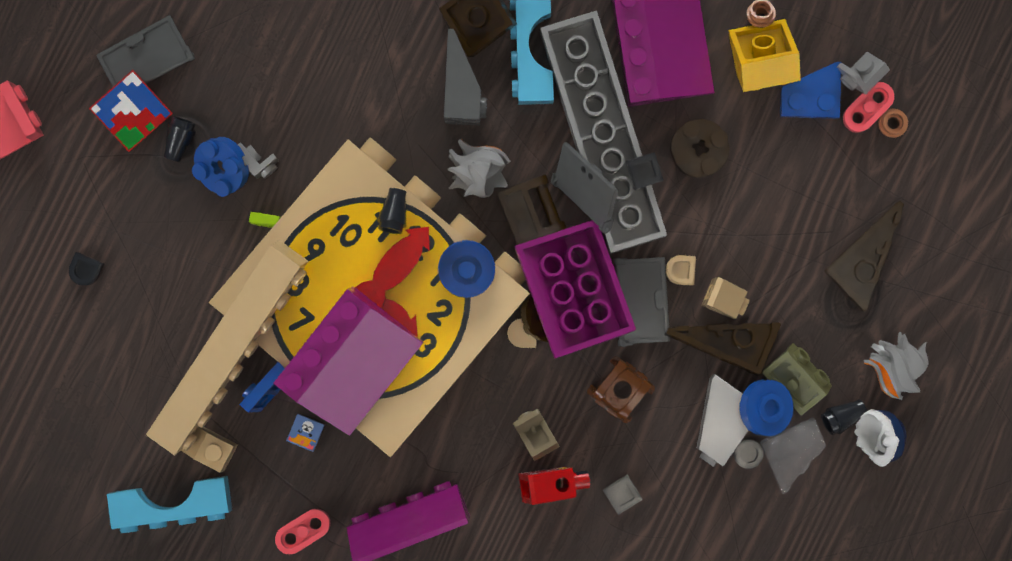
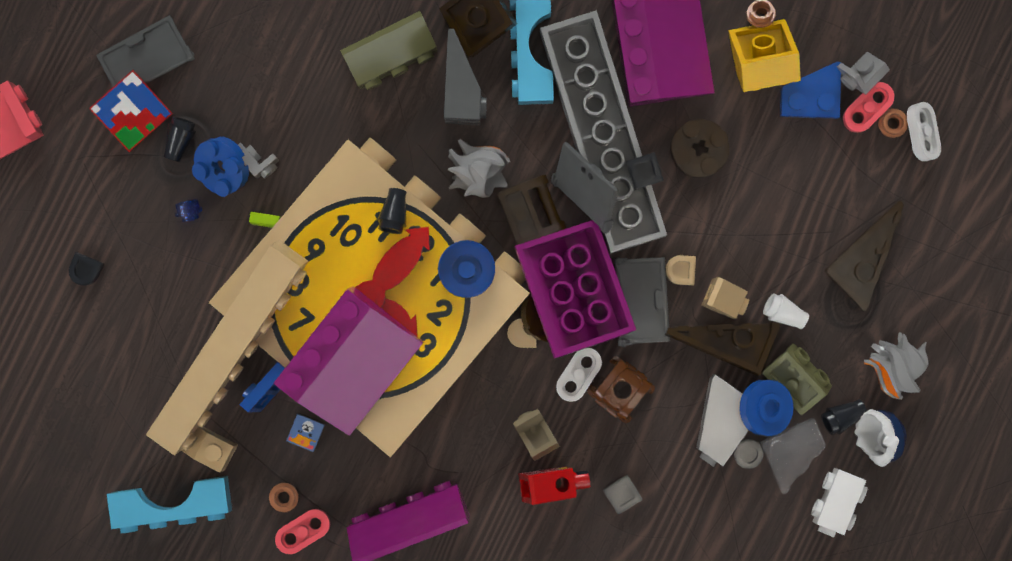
none -> clear blue plate [174,199,203,222]
none -> nougat plate [269,483,299,512]
none -> olive slope [340,11,438,91]
none -> white plate [556,348,602,402]
none -> white cone [763,293,809,329]
none -> white brick [811,468,867,537]
none -> white plate [907,102,941,161]

